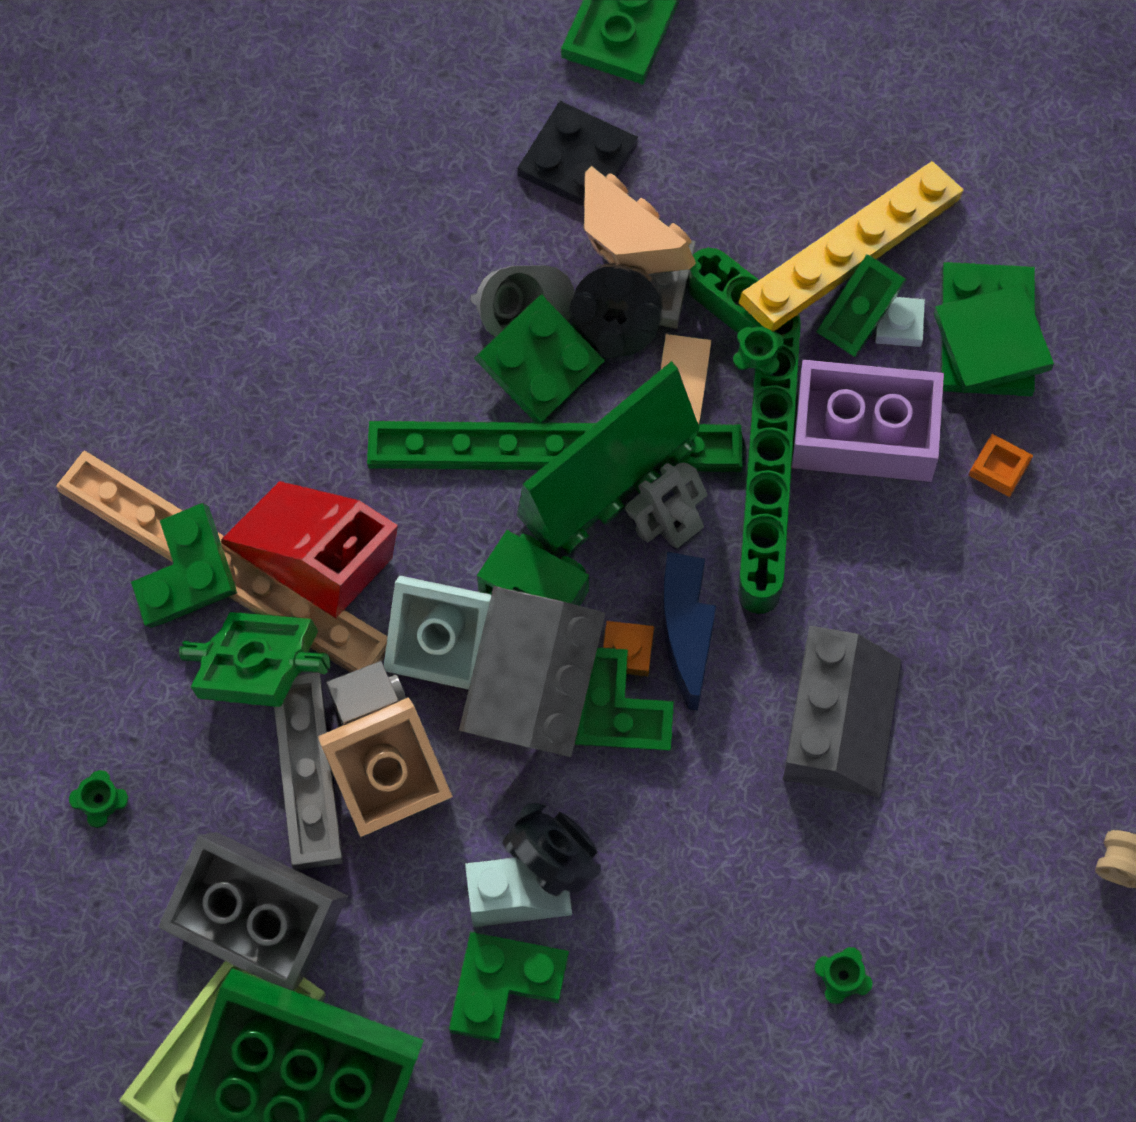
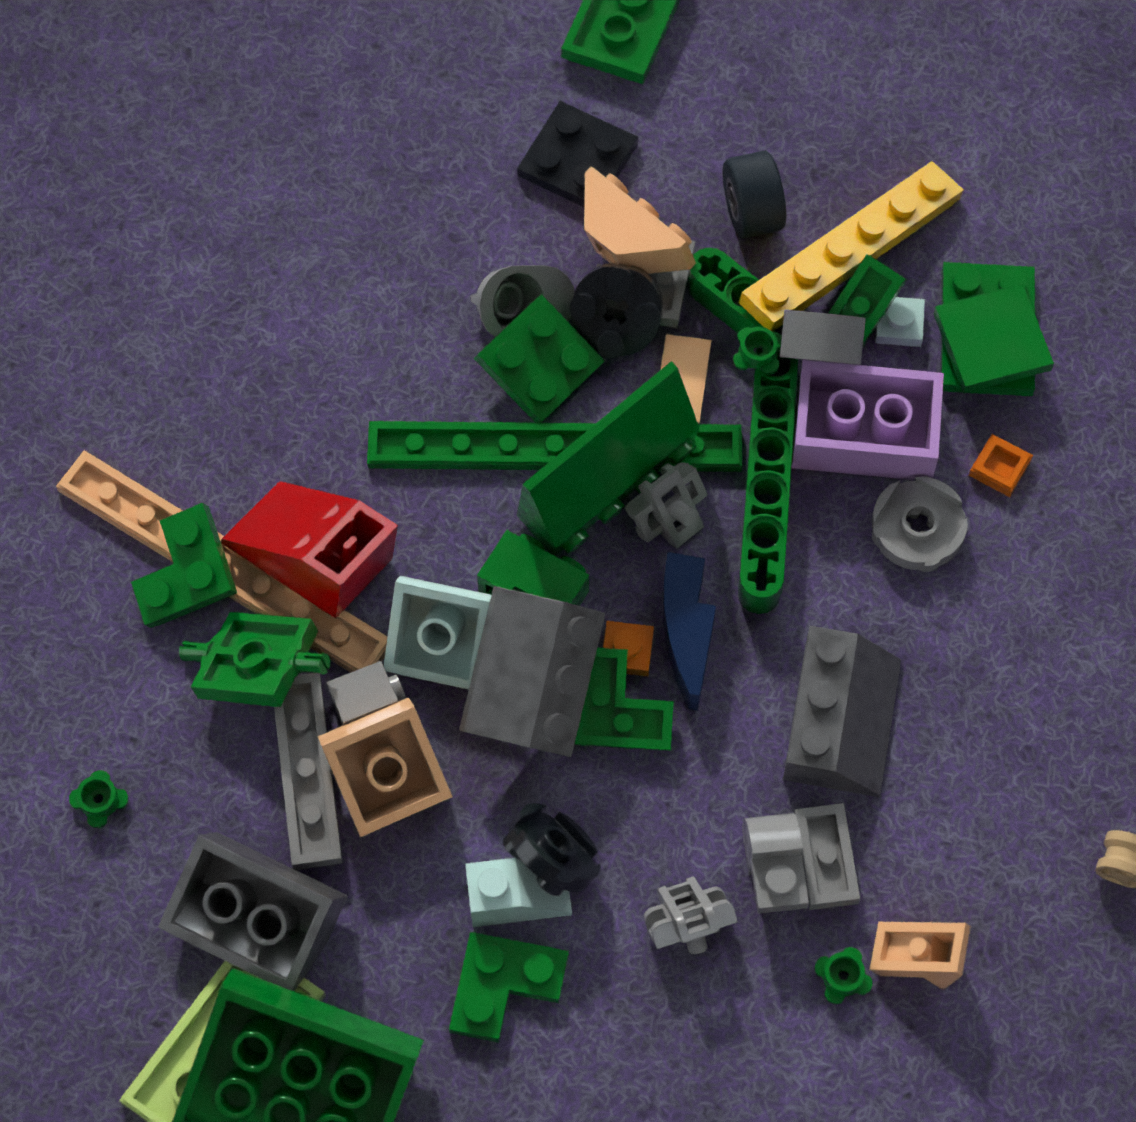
none -> light grey piece [644,876,737,954]
none -> black wheel [722,150,787,239]
none -> light grey brick [742,813,809,914]
none -> light grey brick [780,310,866,365]
none -> light grey plate [794,803,860,910]
none -> light nougat slope [870,922,971,989]
none -> light grey plate [871,477,968,572]

